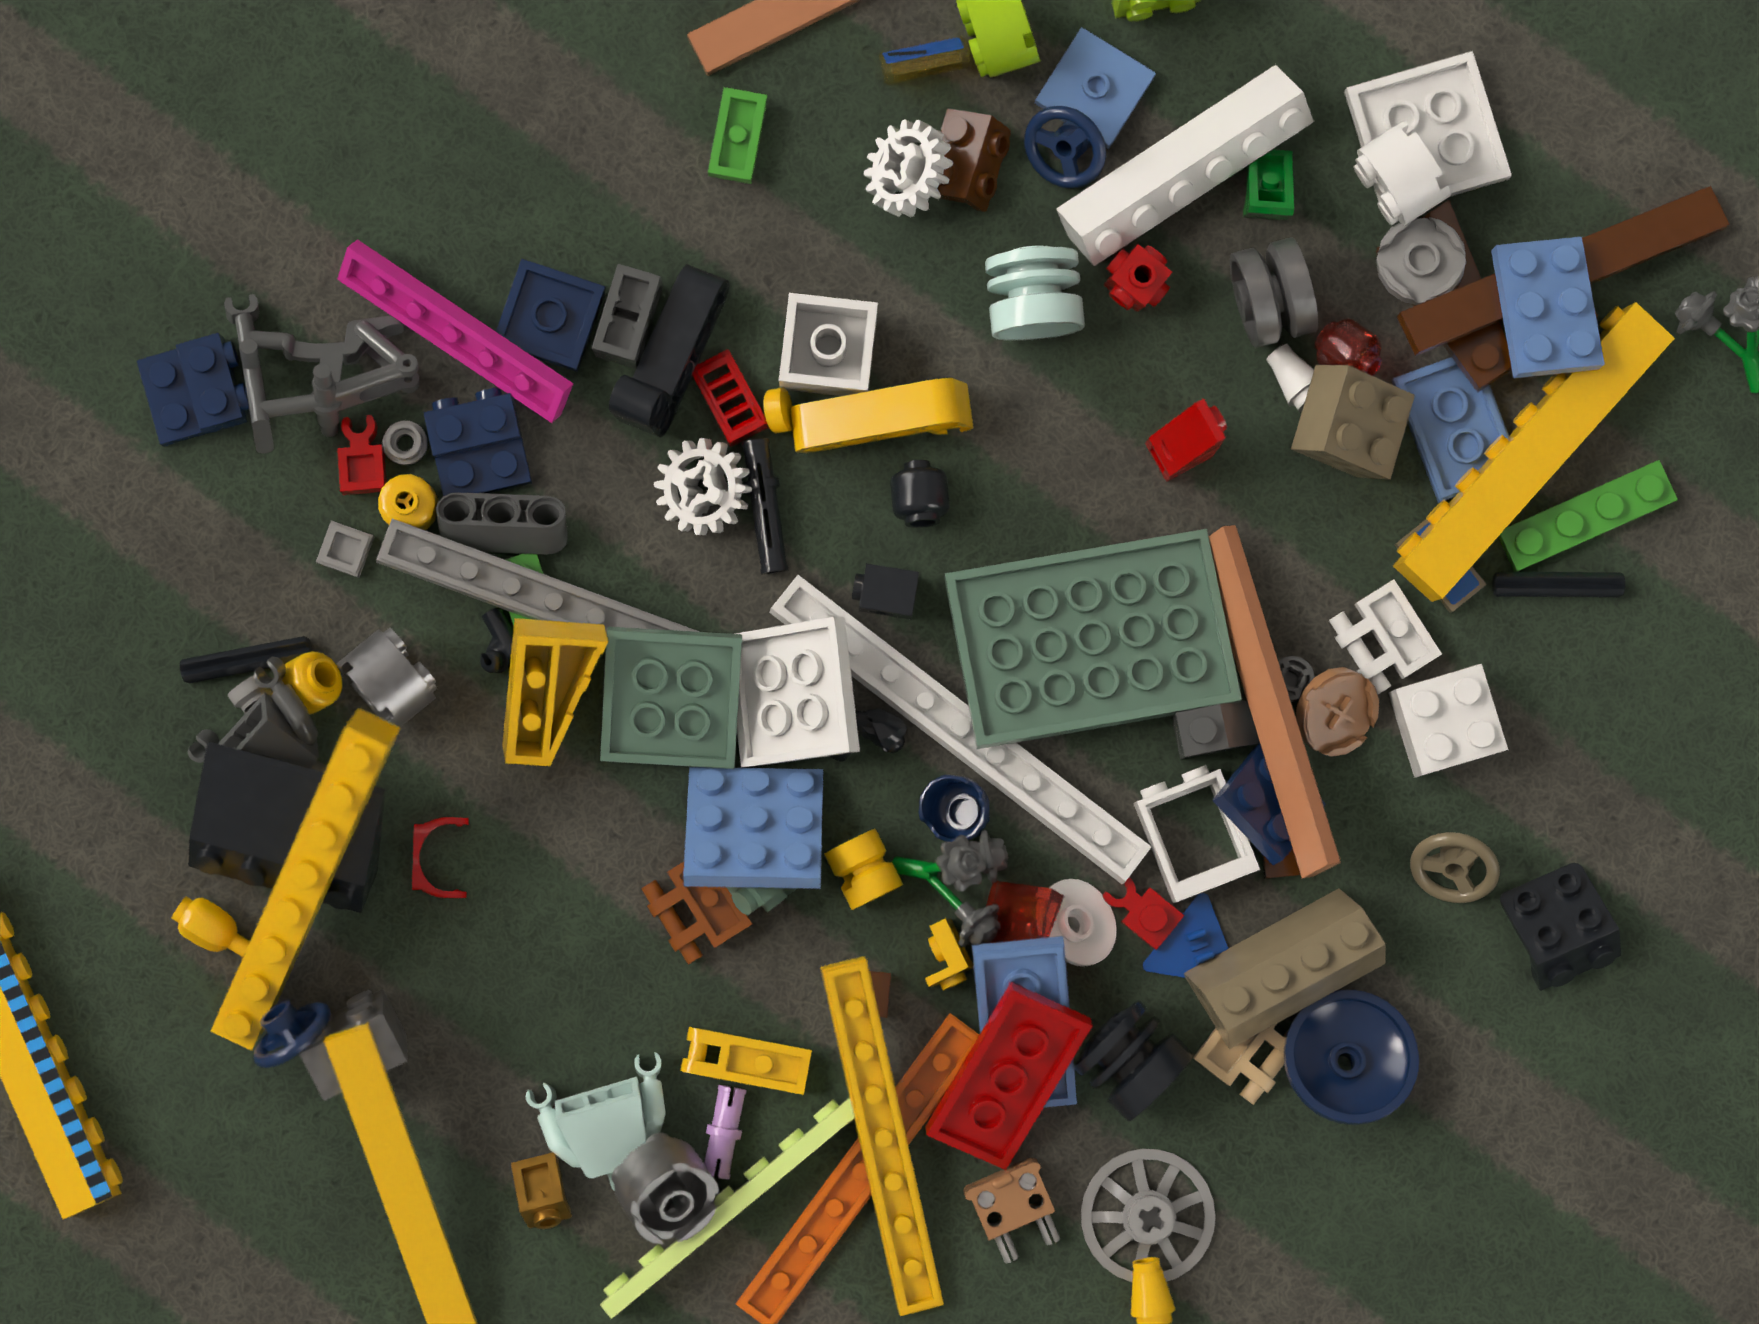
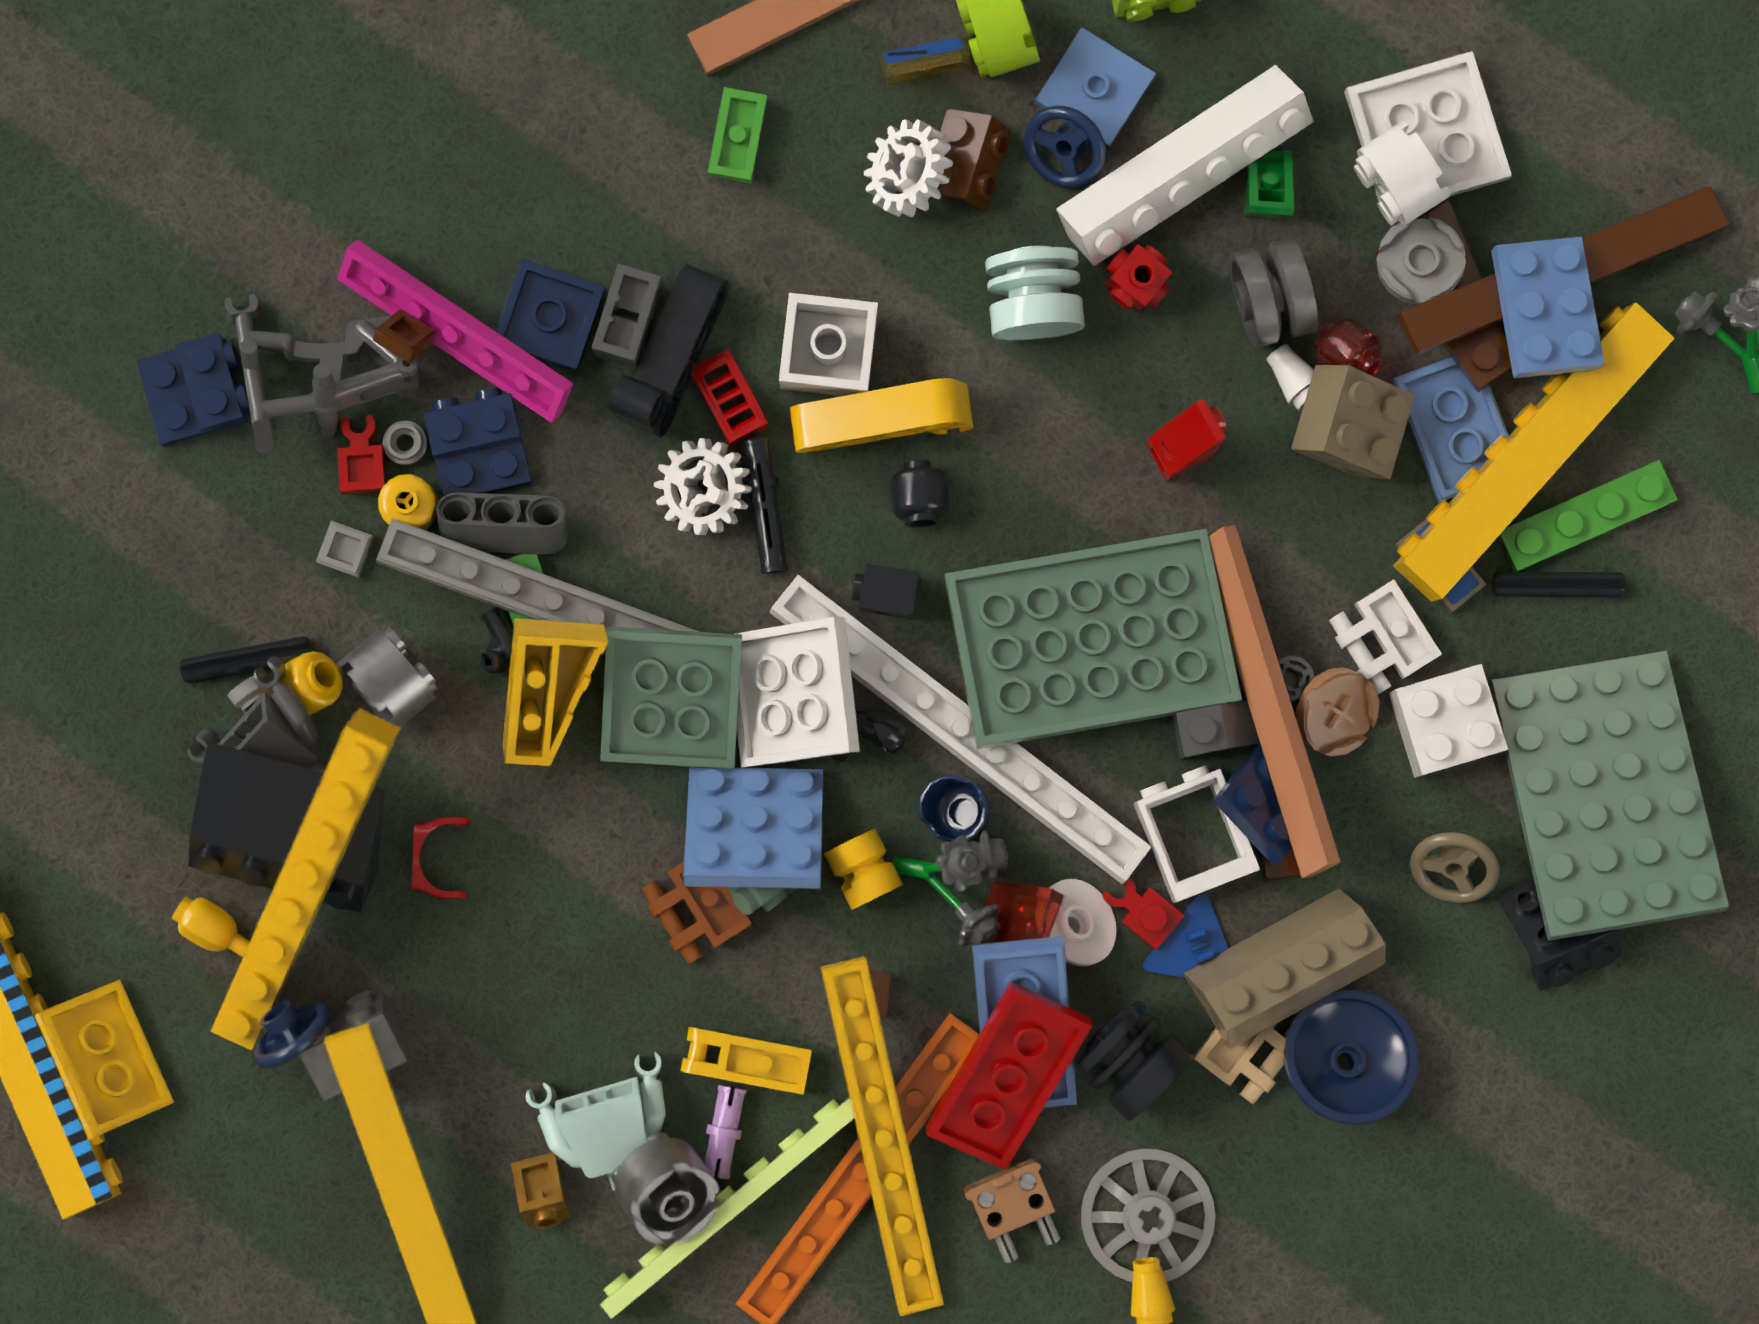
yellow tile [764,387,793,433] -> none
yellow bracket [925,918,974,991] -> none
none -> yellow tile [35,980,174,1140]
none -> reddish brown tile [373,309,437,363]
none -> sand green plate [1490,651,1729,941]

